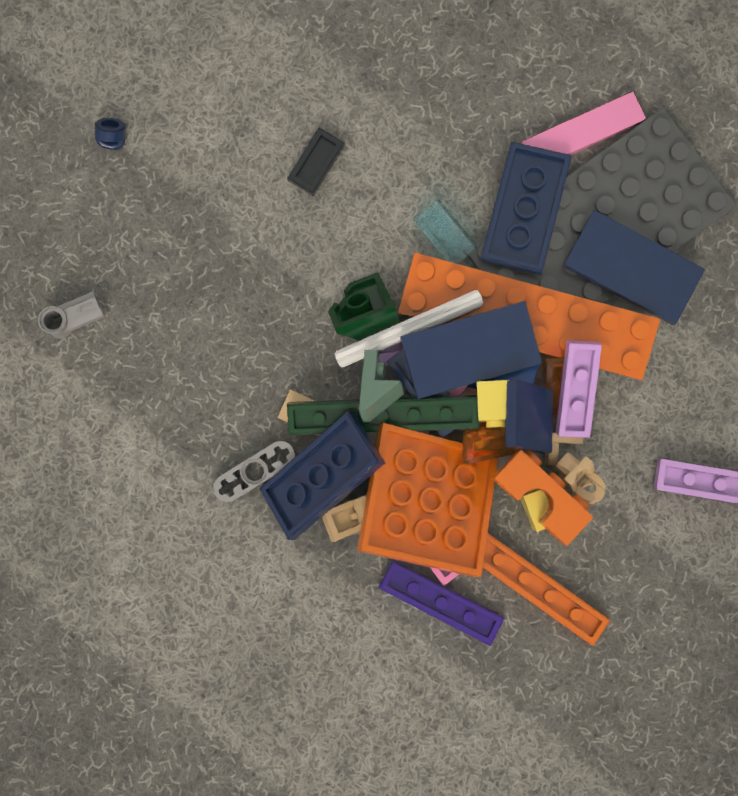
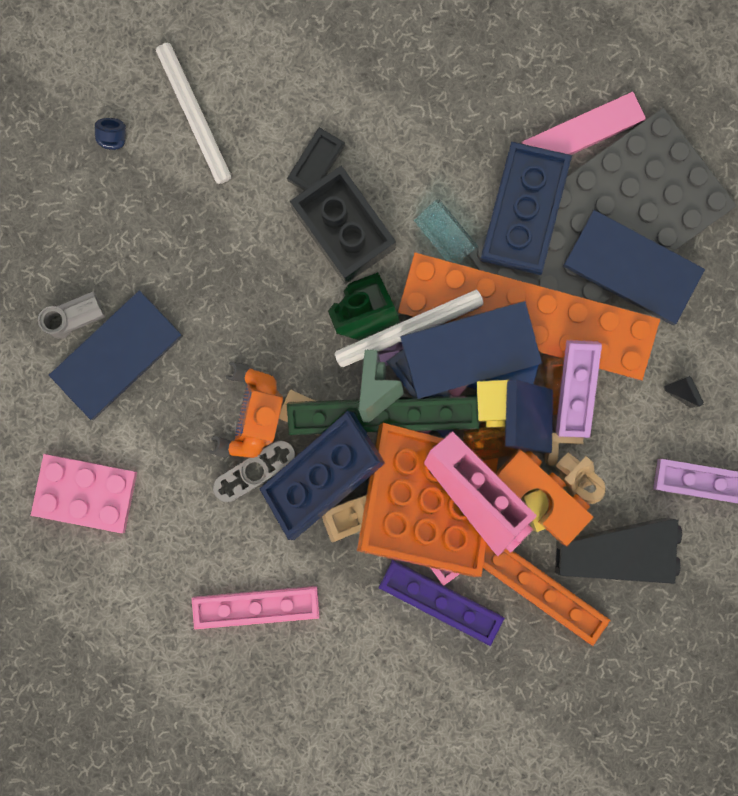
none -> bright pink plate [30,454,137,533]
none -> dark blue tile [49,290,183,420]
none -> white axle [156,43,231,184]
none -> bright pink tile [192,586,320,629]
none -> orange torso [209,362,283,458]
none -> black brick [290,165,396,284]
none -> bright pink slope [424,431,537,556]
none -> black slope [555,518,682,584]
none -> black slope [663,376,704,408]

